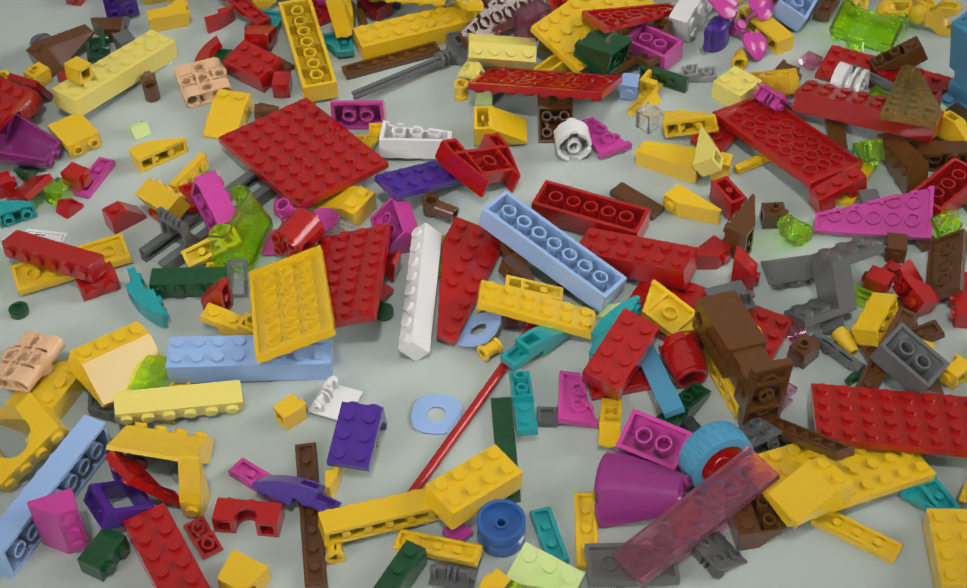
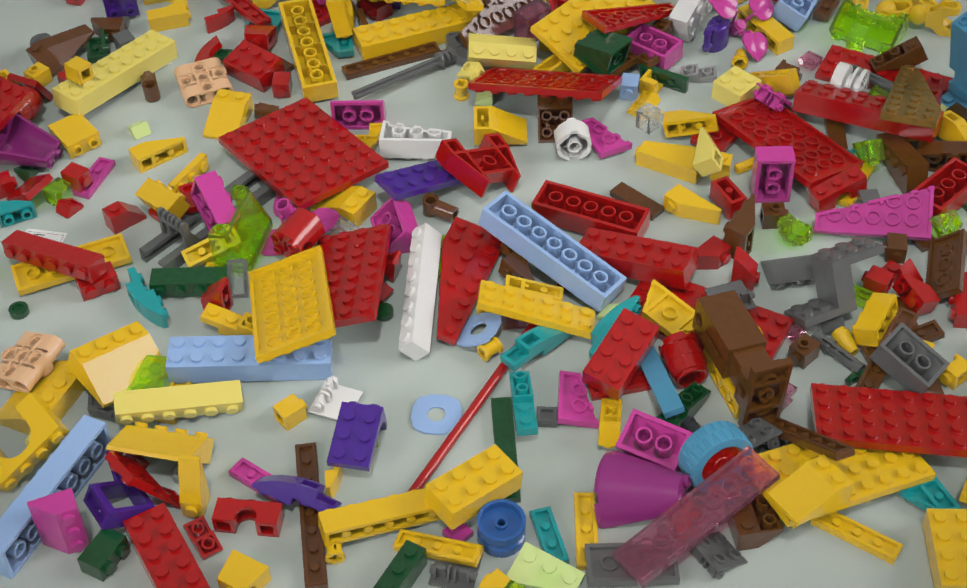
none -> dark pink brick [750,146,796,203]

